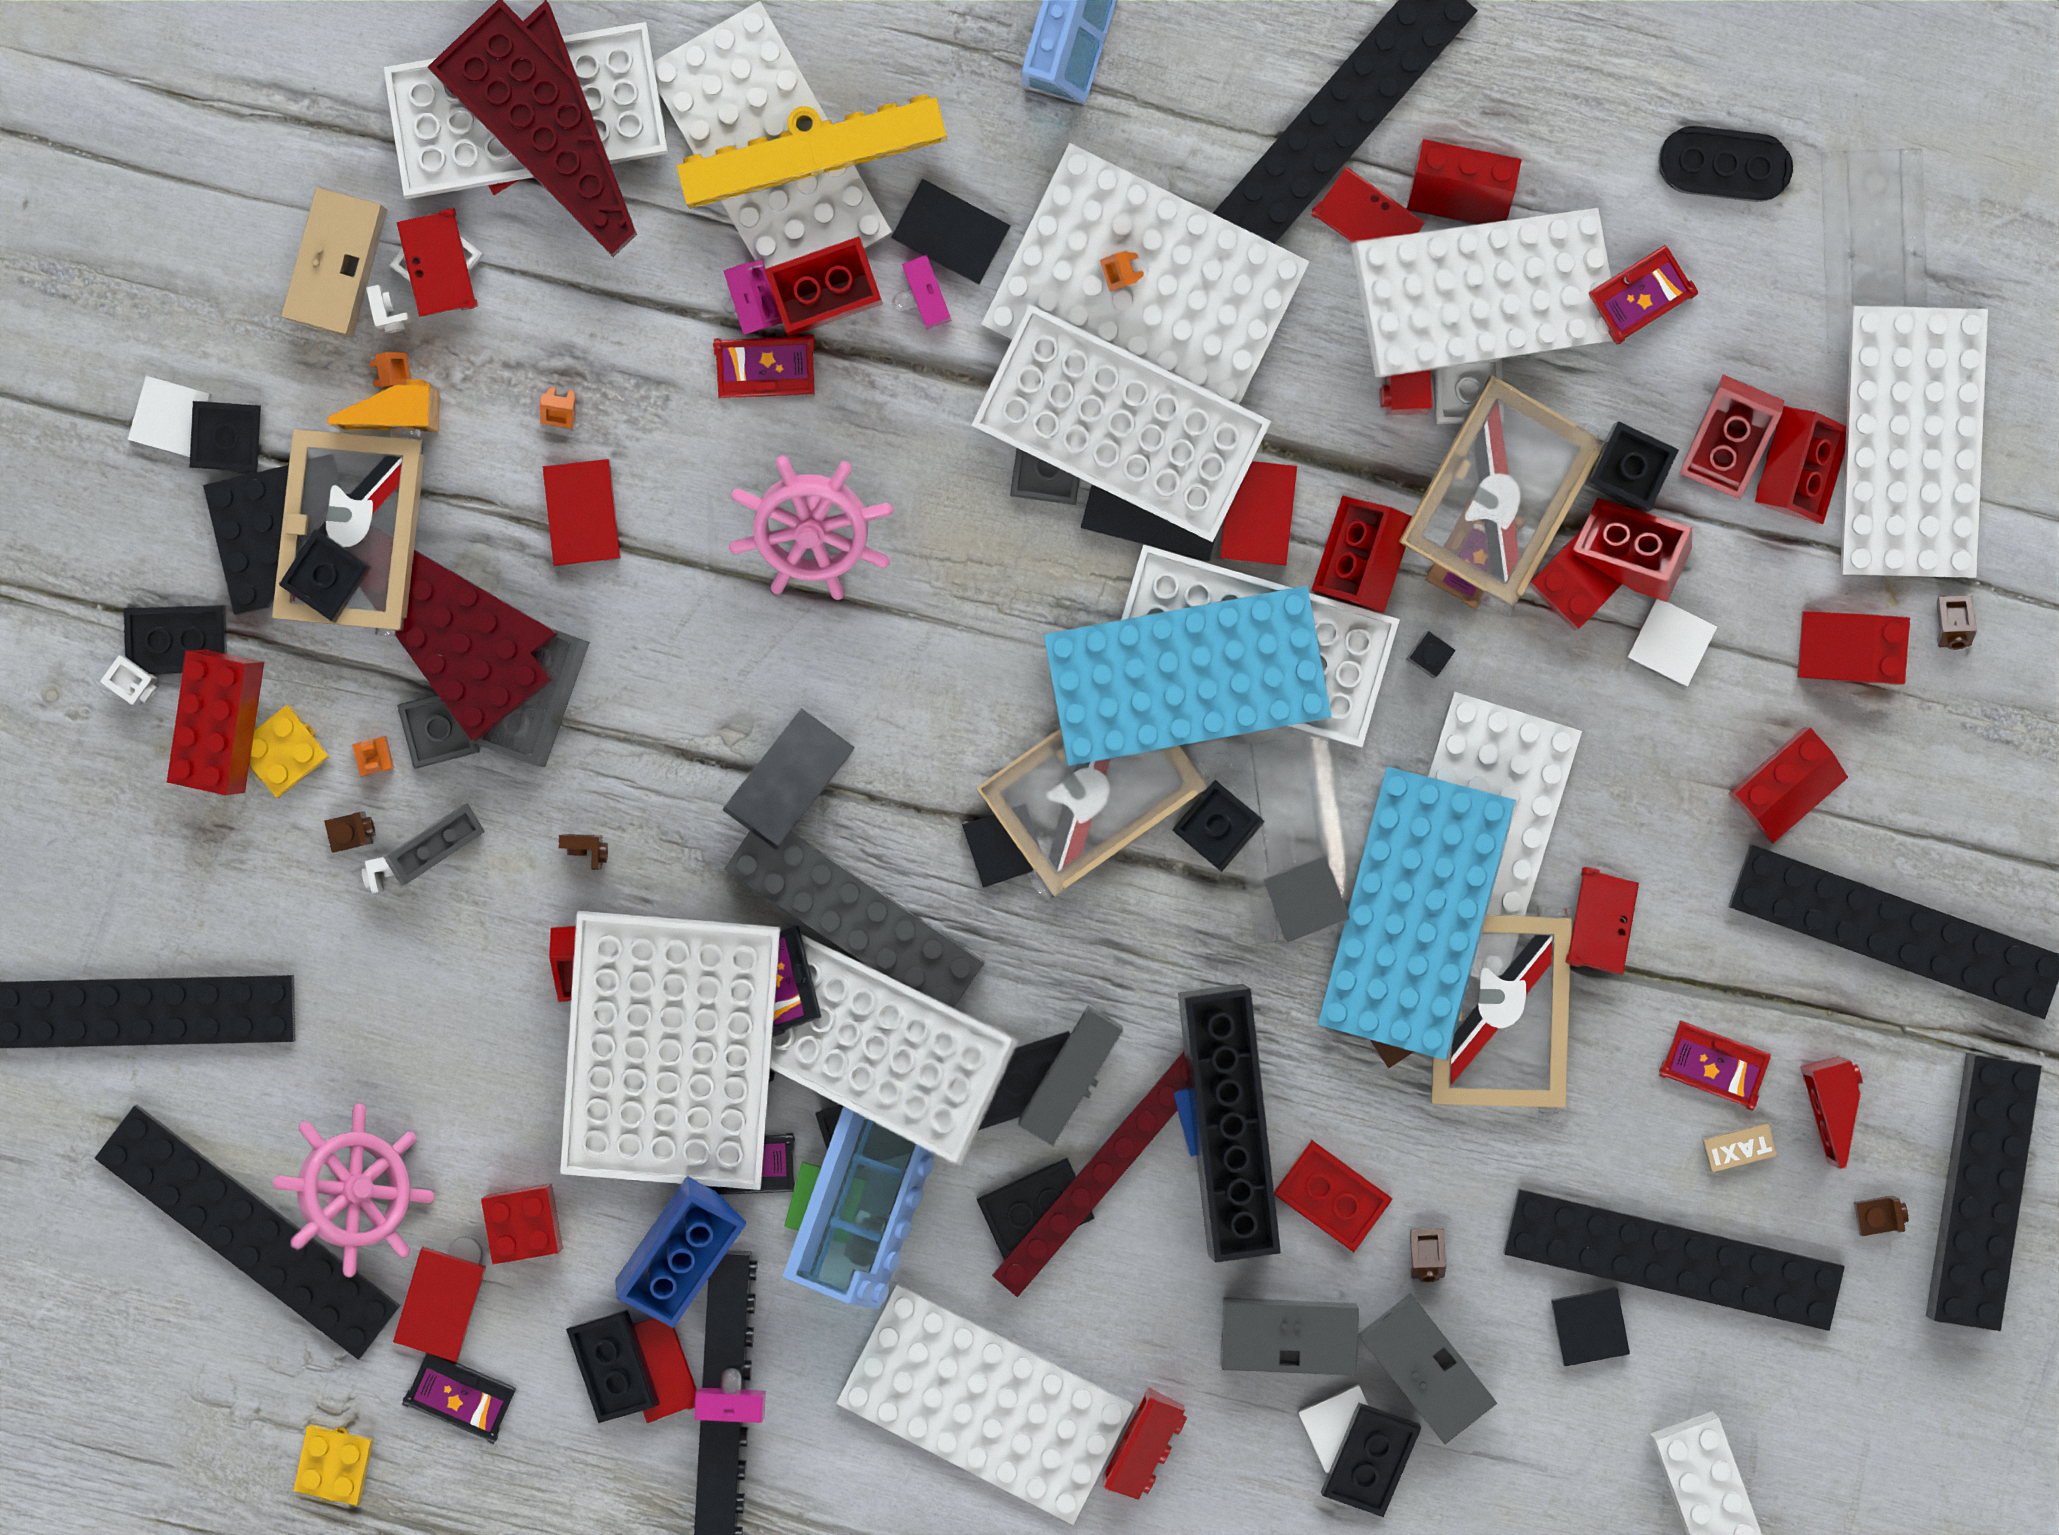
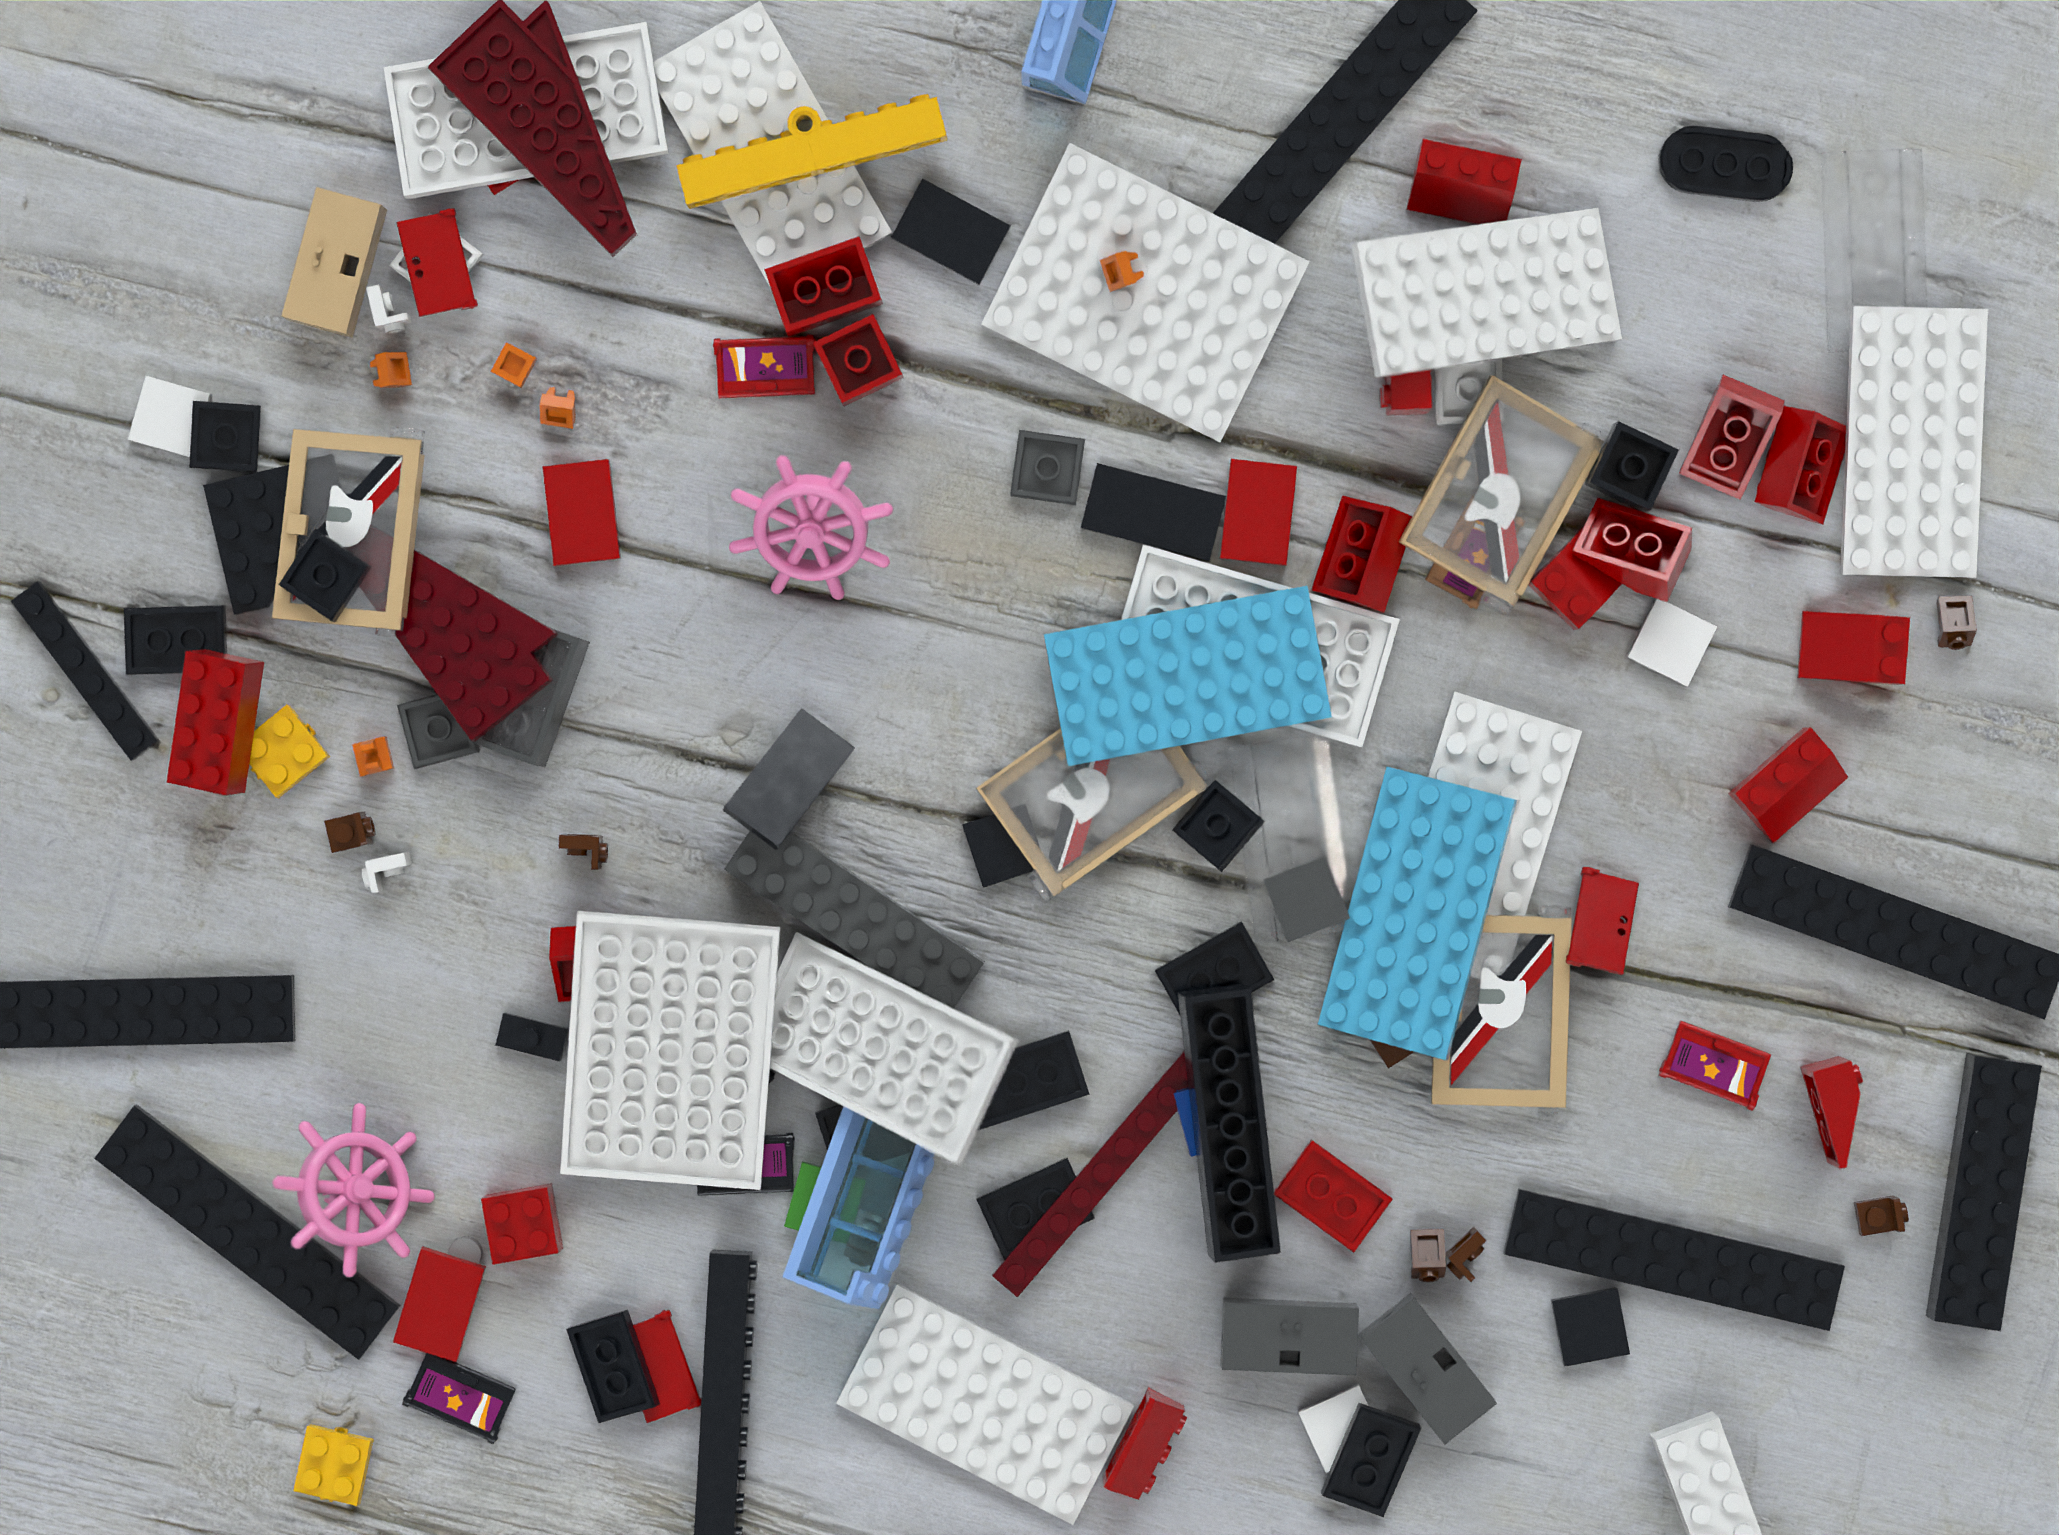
white bracket [100,655,158,705] -> none
light orange slope [327,379,440,432] -> none
dark grey plate [383,803,485,886] -> none
blue slope [615,1176,746,1328] -> none
dark pink piece [695,1368,766,1423] -> none
dark pink piece [722,259,783,335] -> none
door [772,926,822,1037] -> none
dark pink piece [892,255,952,330] -> none
white plate [971,304,1271,542] -> none
dark grey brick [1018,1005,1123,1146] -> none
red door [1310,166,1425,243] -> none
black brick [1406,631,1456,678] -> none
door [1588,245,1698,345] -> none
tan tile [1702,1123,1777,1173] -> none
none -> black plate [11,581,160,761]
none -> orange tile [491,342,537,388]
none -> black tile [495,1012,569,1062]
none -> red brick [813,314,904,407]
none -> black tile [1155,921,1274,1015]
none -> reddish brown bracket [1446,1227,1487,1282]

